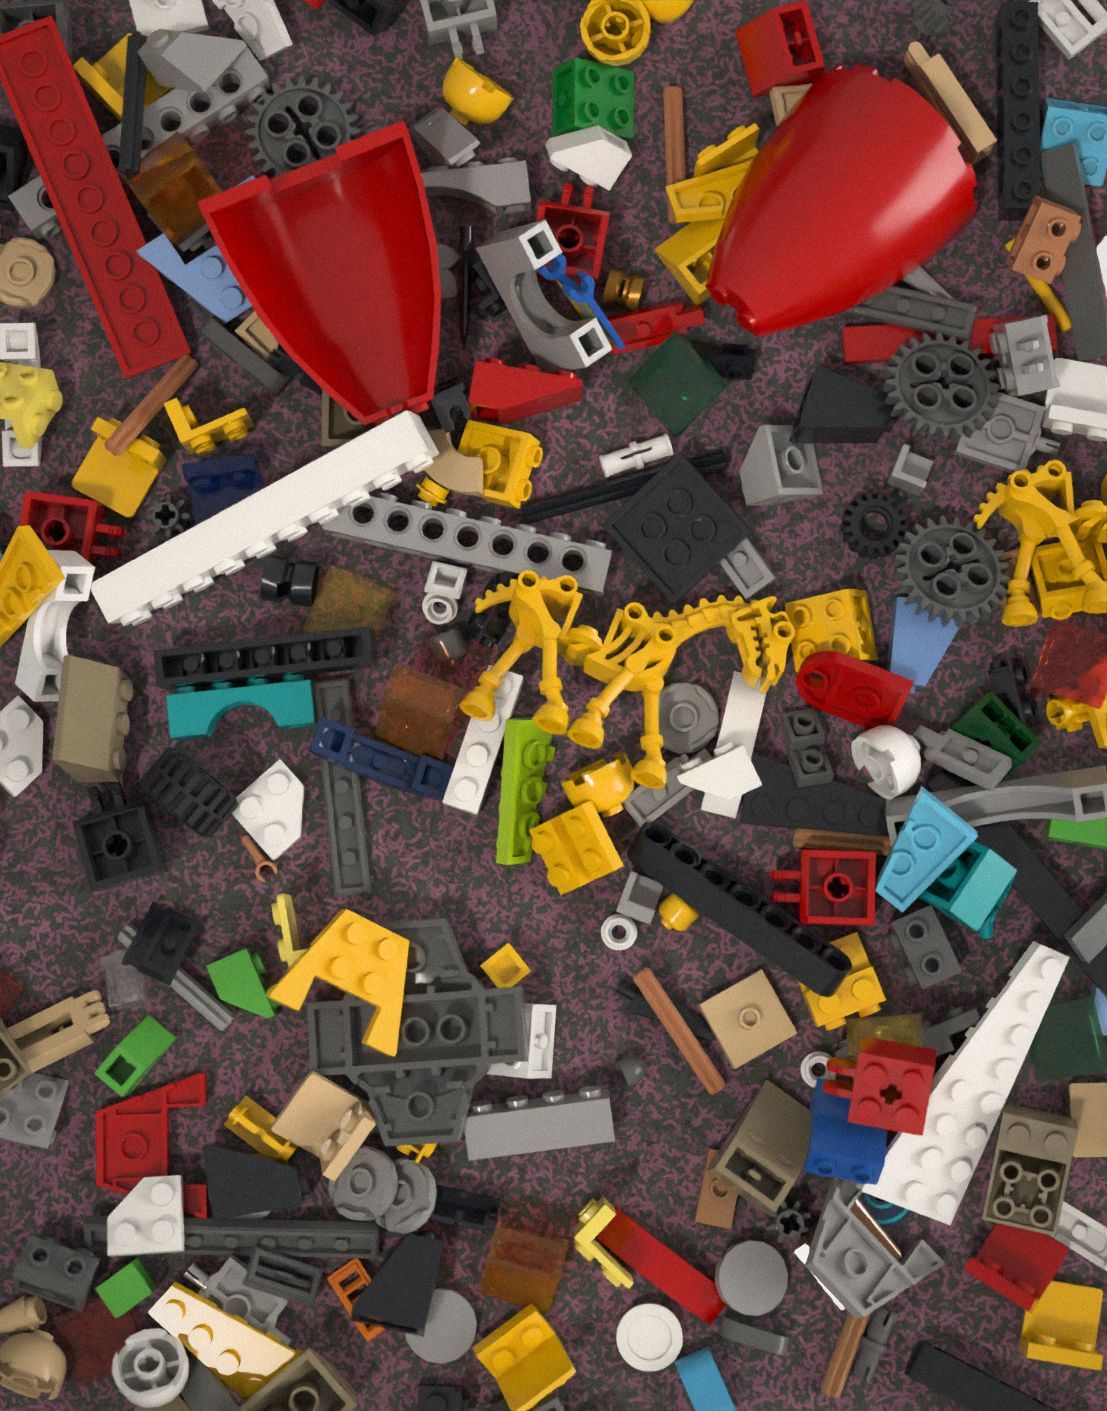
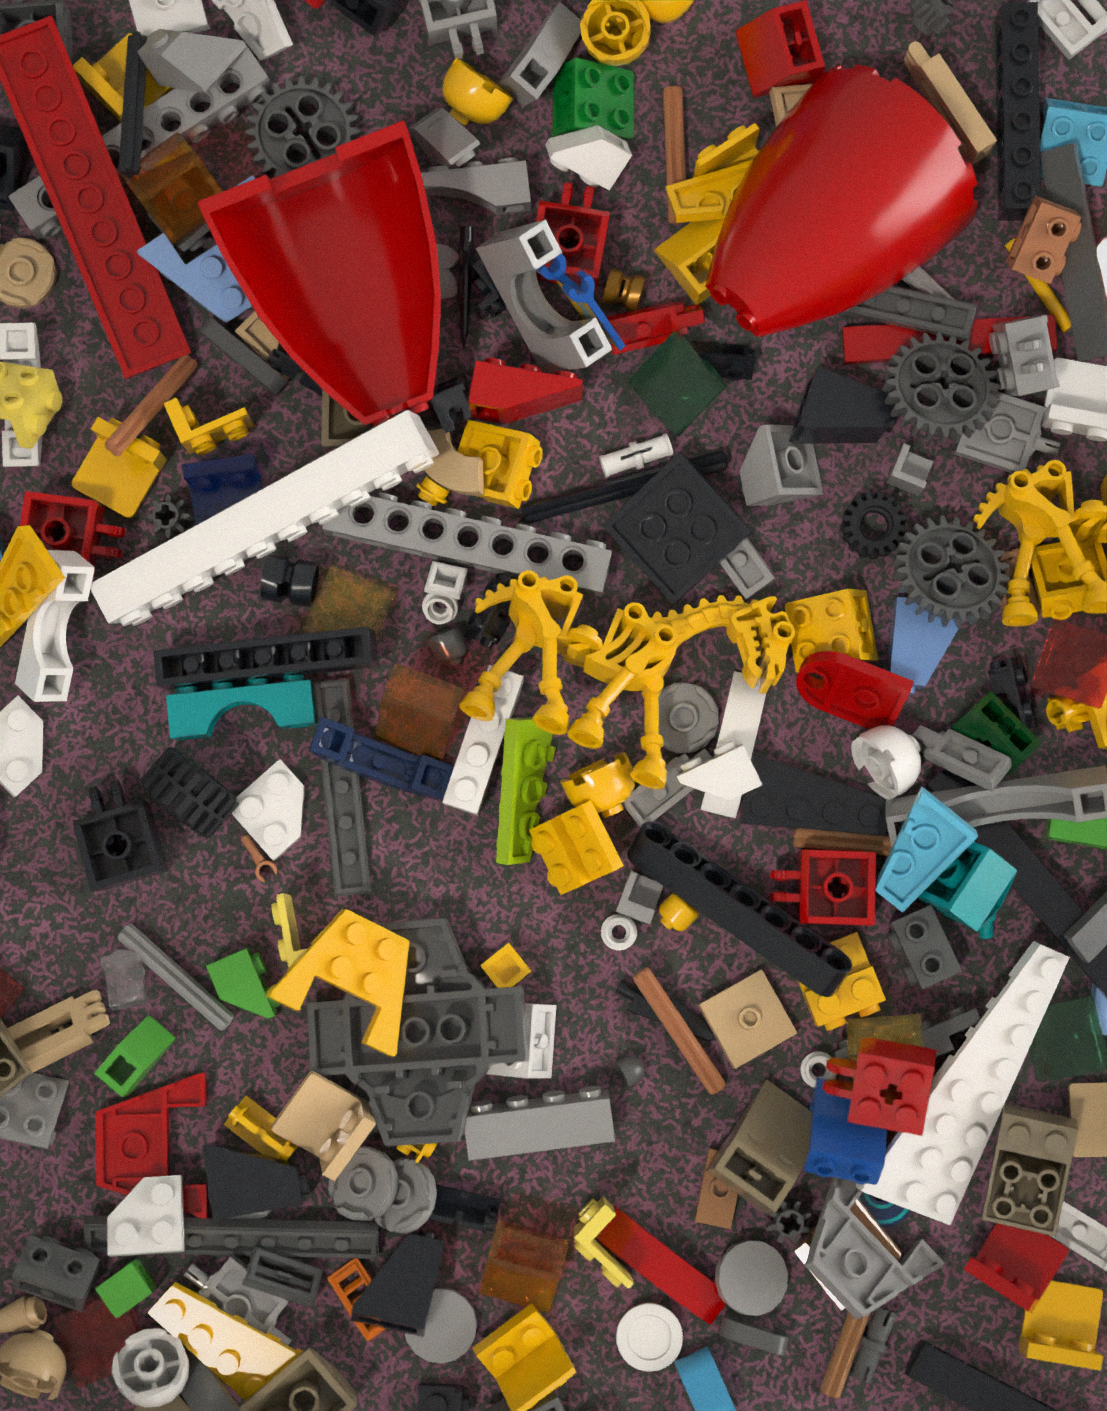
dark tan slope [52,655,133,783] -> none
black plate [122,902,201,986] -> none
dark grey slope [780,708,834,788] -> none
none -> light grey slope [498,1,581,106]

